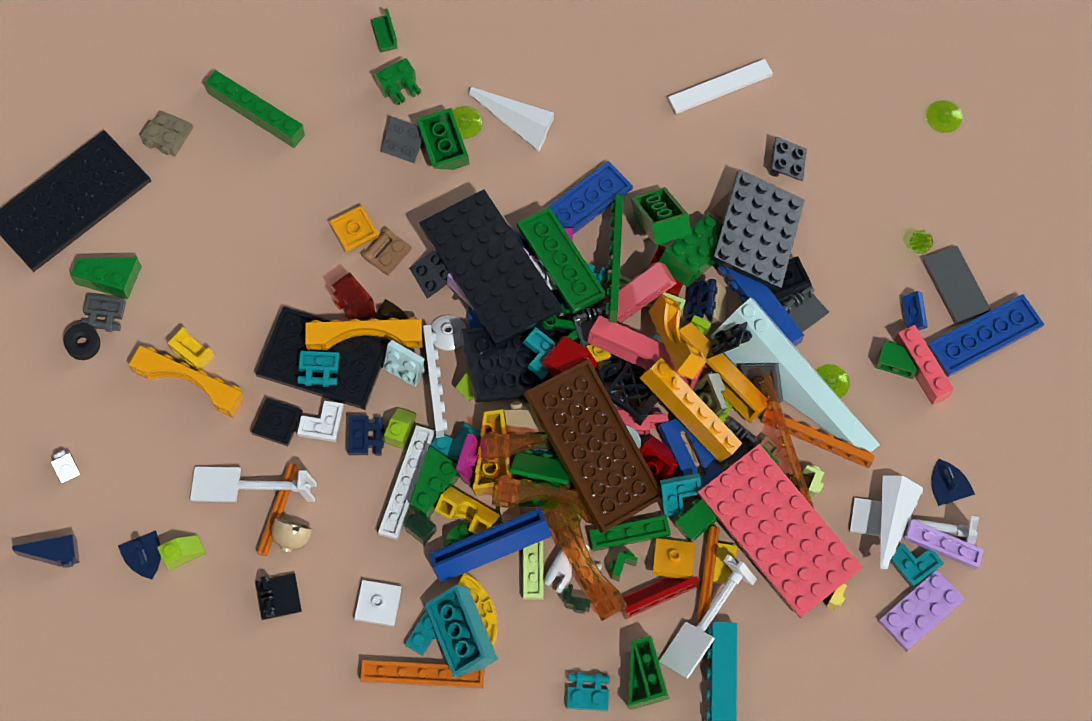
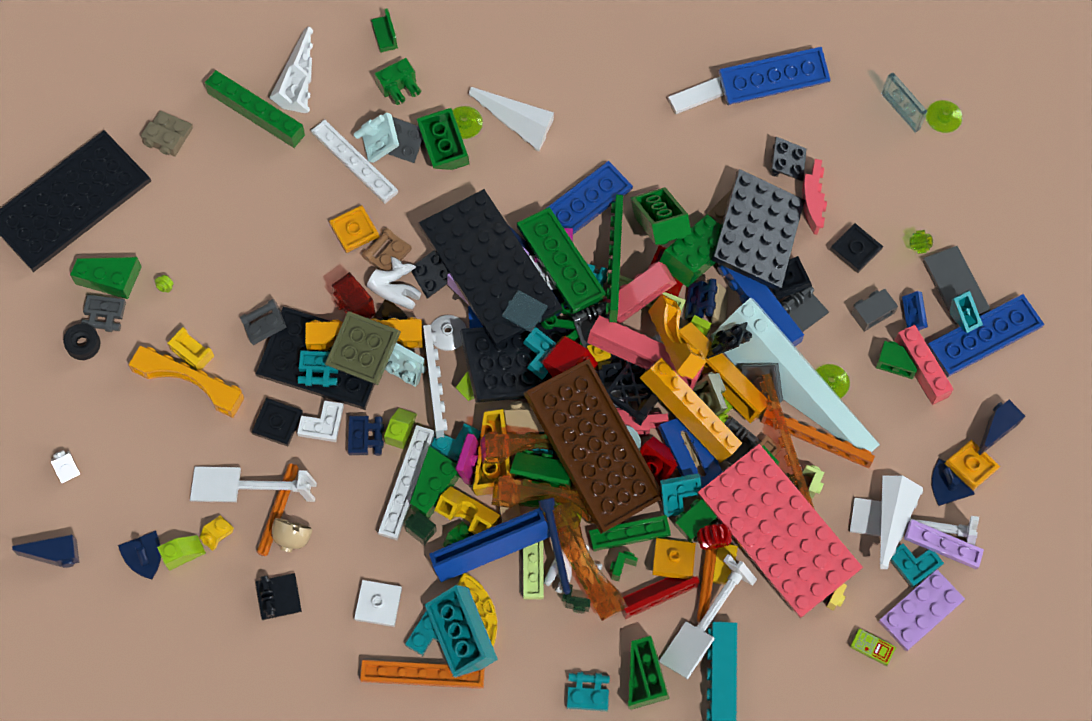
none -> lime plate [155,275,173,293]
none -> yellow bracket [199,515,234,551]
none -> dark grey plate [240,298,286,345]
none -> white wedge [269,27,313,113]
none -> white tile [311,120,399,204]
none -> olive plate [325,311,401,385]
none -> light aqua plate [354,113,399,163]
none -> white piece [367,257,421,310]
none -> clear light blue piece [502,290,548,332]
none -> dark blue piece [538,498,571,595]
none -> red gear [697,523,732,550]
none -> blue plate [718,46,831,106]
none -> coral slope [802,159,827,235]
none -> black plate [830,223,883,273]
none -> lime tile [850,628,896,666]
none -> dark grey brick [851,289,898,332]
none -> clear light blue tile [881,72,927,133]
none -> light orange plate [945,439,1000,491]
none -> teal slope [949,290,983,333]
none -> dark blue slope [978,399,1026,455]

